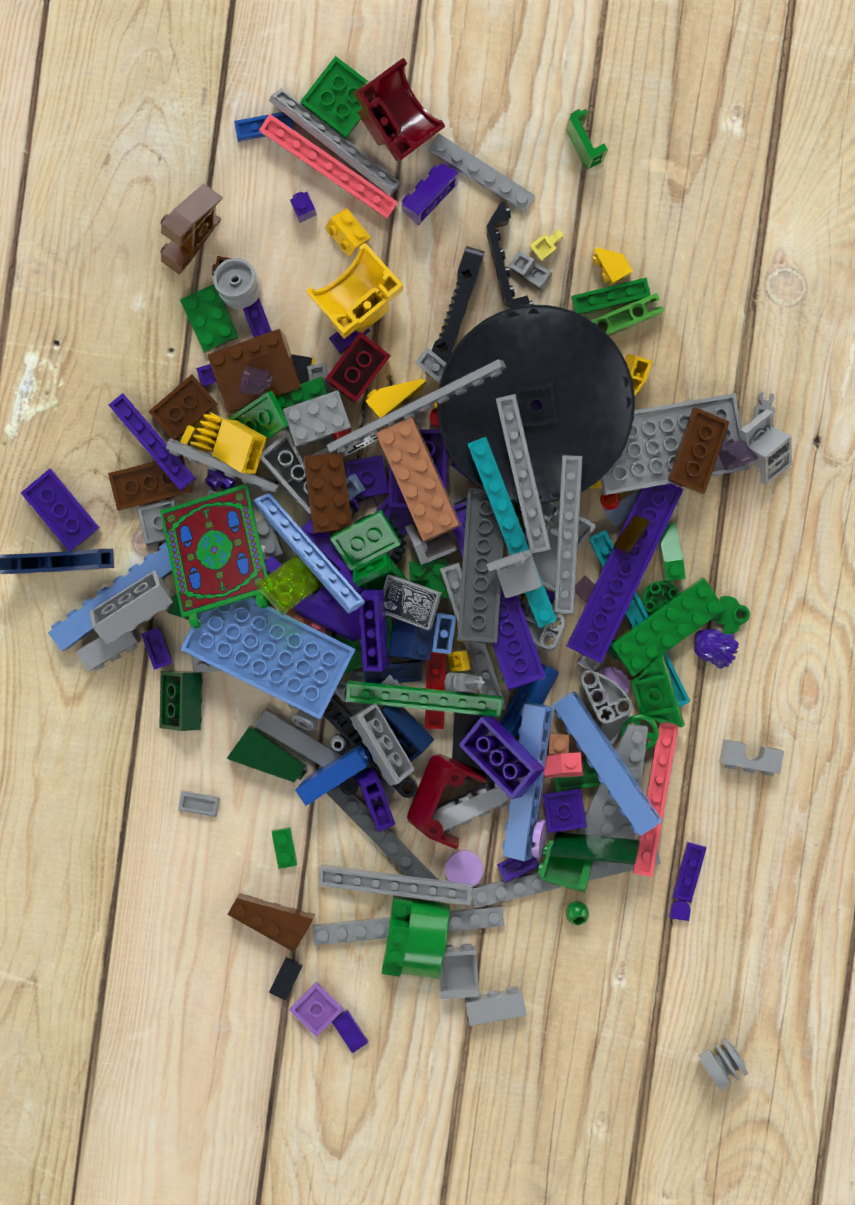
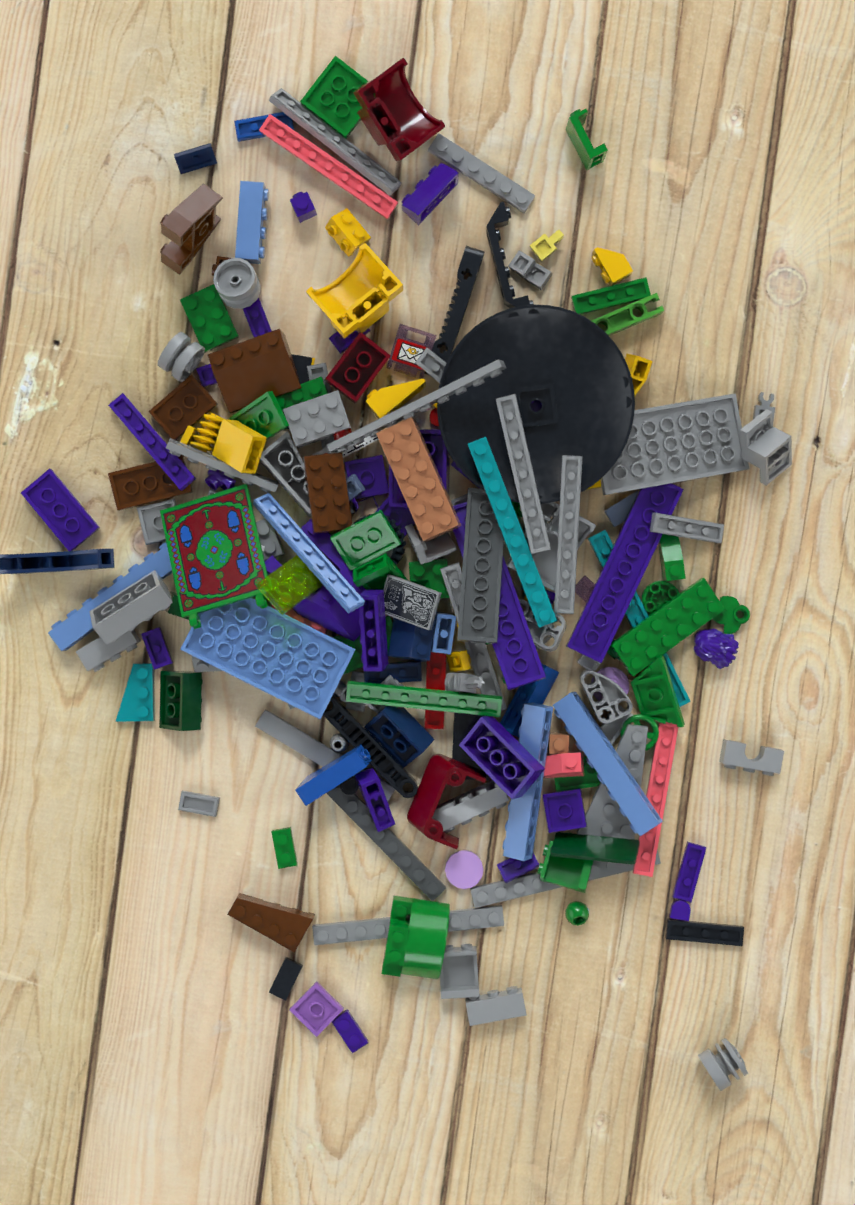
dark green slope [227,725,307,782] -> none
clear purple slope [239,366,272,394] -> none
light grey brick [292,710,318,731] -> none
light grey plate [319,865,473,905] -> none
light grey slope [350,703,415,785] -> none
light grey bracket [487,549,542,598] -> none
lavender tile [531,819,547,859] -> none
red tile [600,493,620,510] -> none
dark brown slope [613,515,650,554] -> none
reddish brown plate [668,407,729,494] -> none
clear purple slope [719,438,758,471] -> none
none -> teal wing [115,663,155,722]
none -> light grey wheel [158,332,205,382]
none -> dark blue plate [174,143,217,174]
none -> medium blue brick [235,181,269,264]
none -> container [387,324,437,379]
none -> light grey tile [650,513,724,543]
none -> black tile [665,919,744,946]

